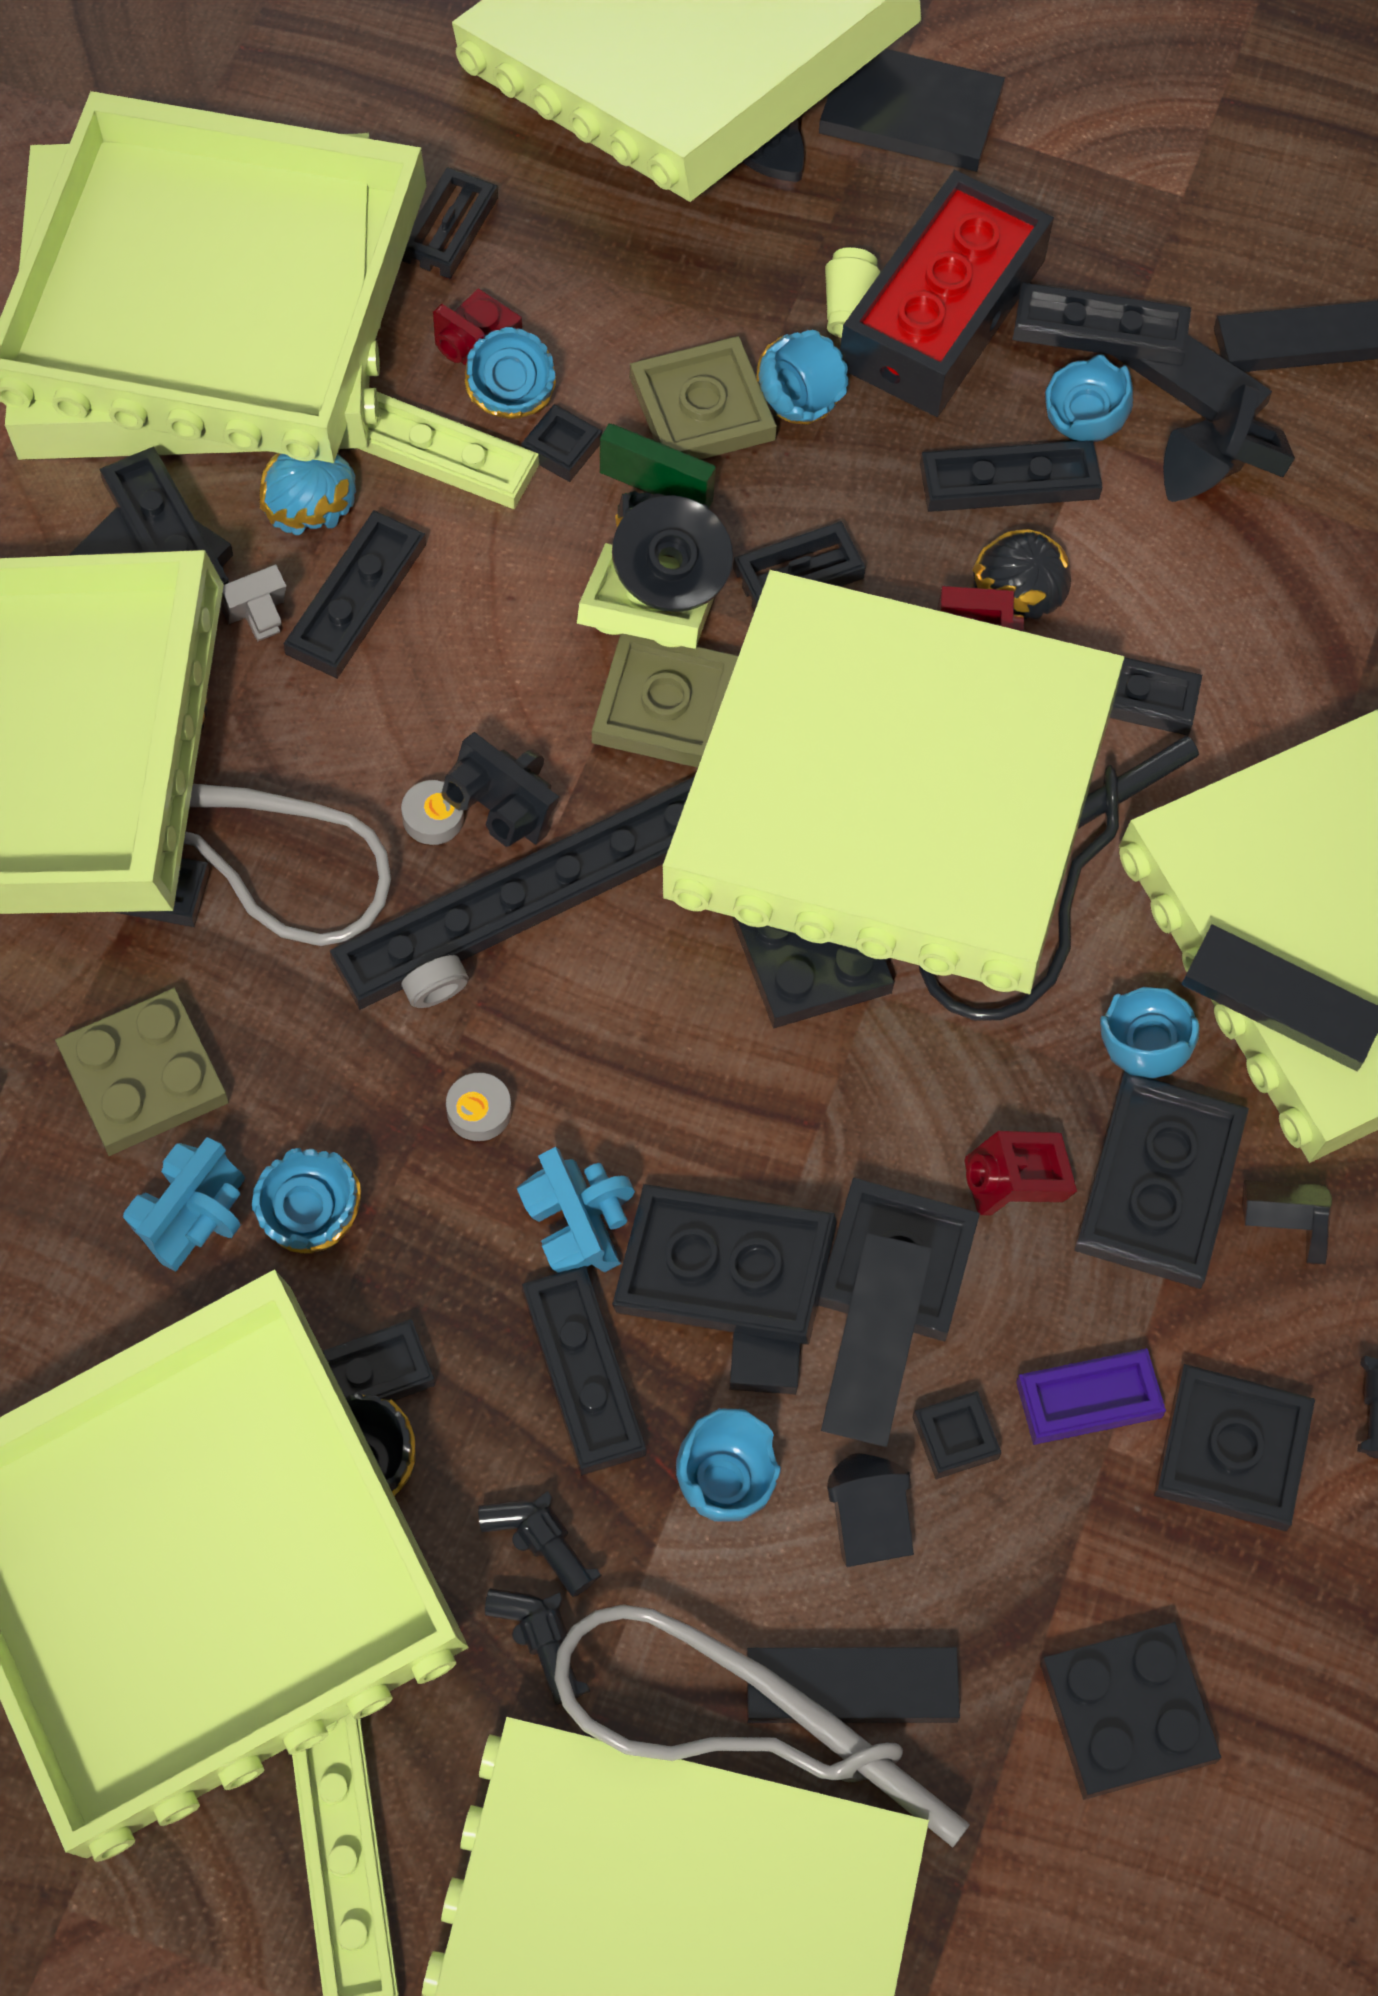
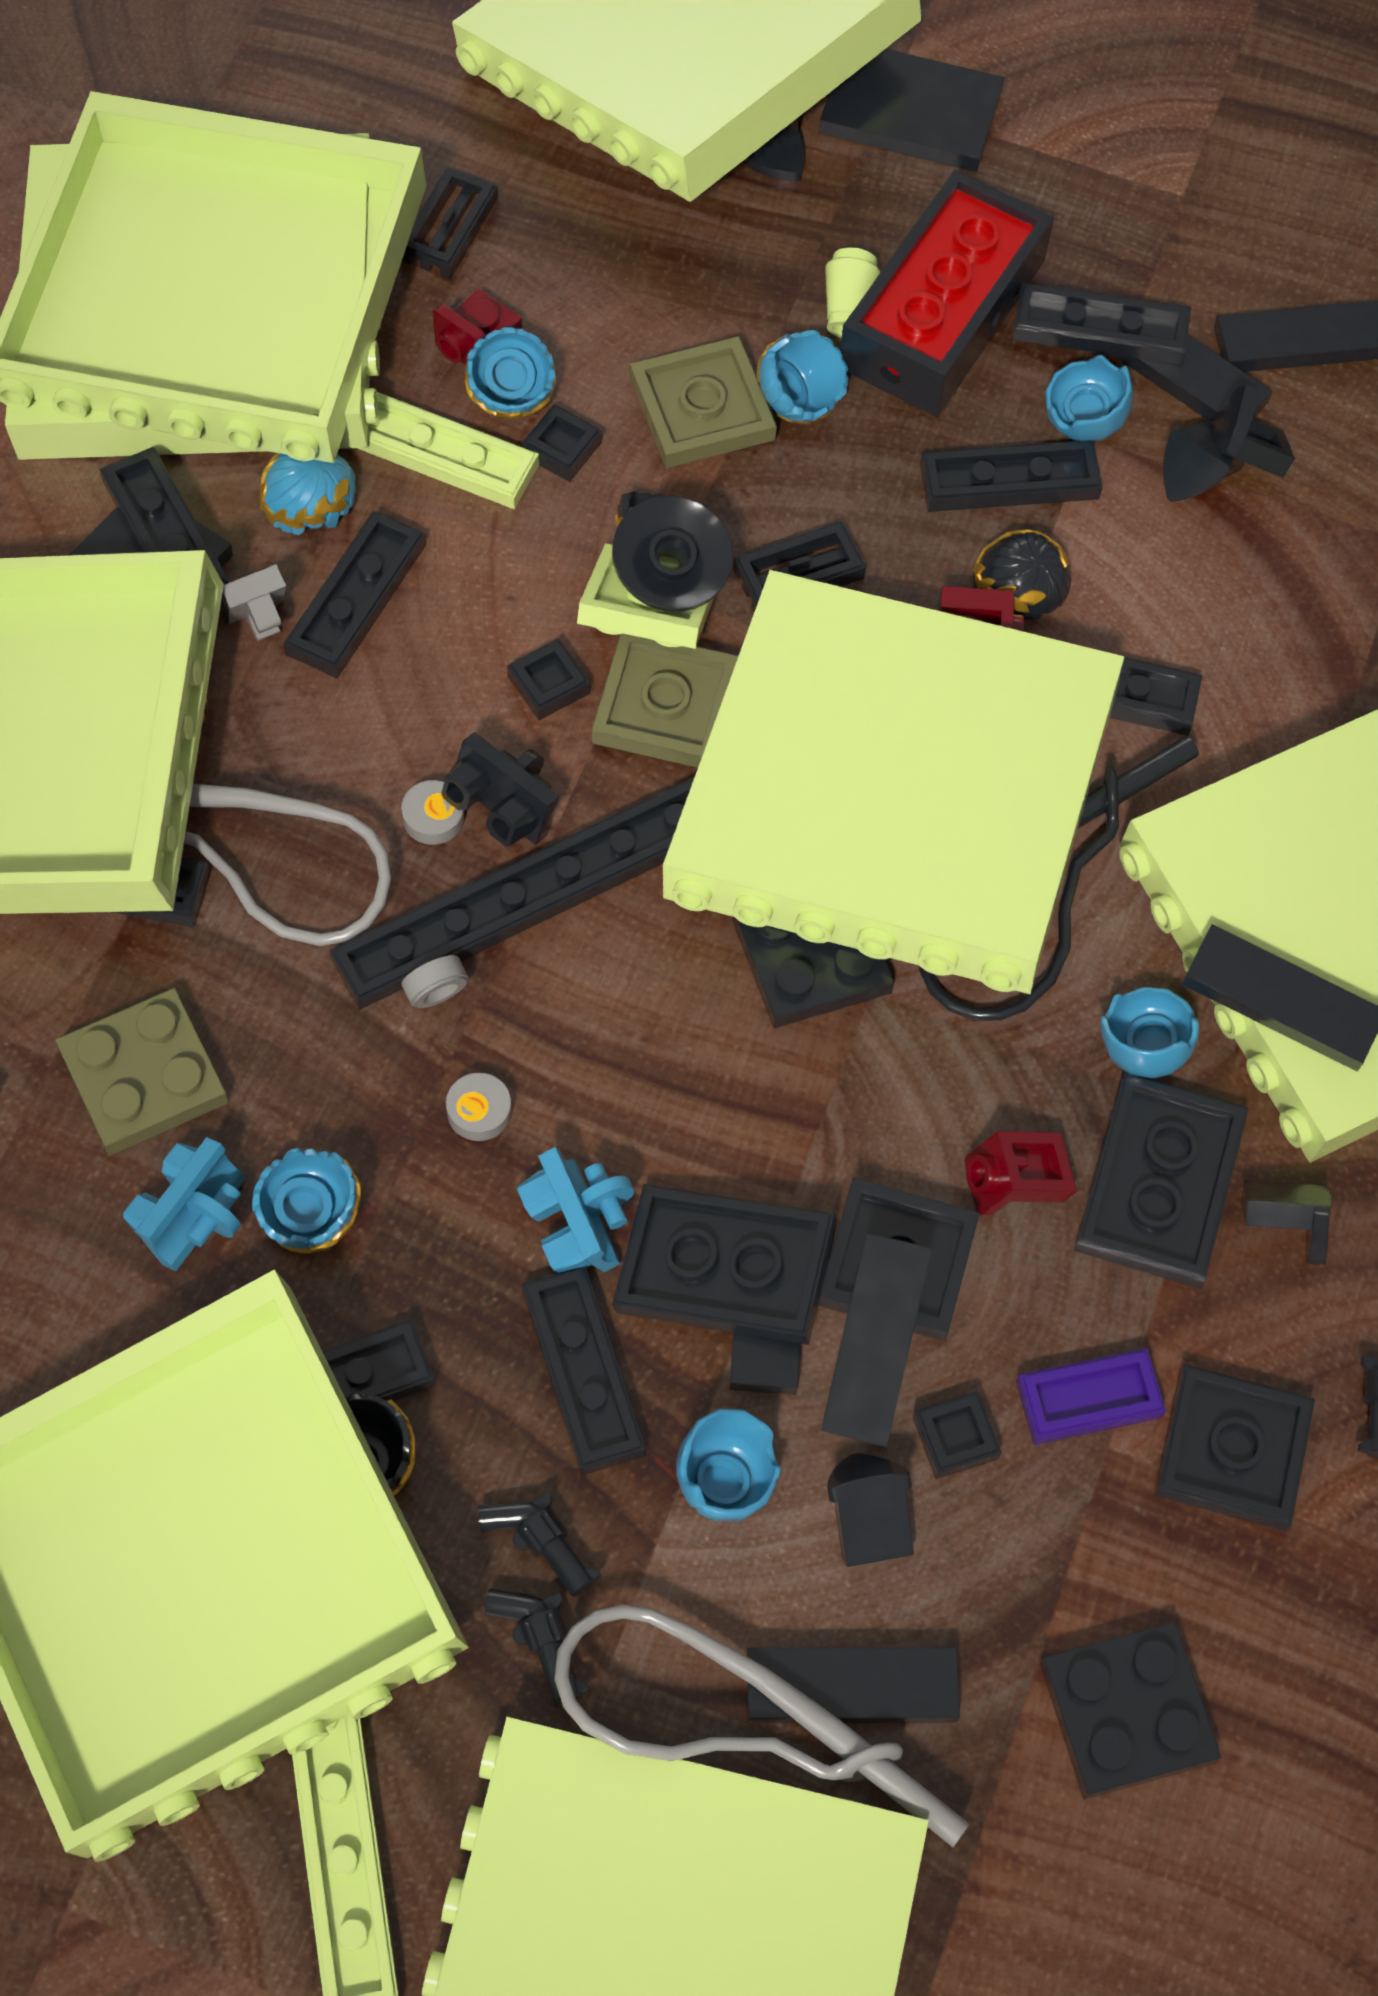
dark green tile [600,423,716,509] -> none
none -> black tile [507,639,590,721]

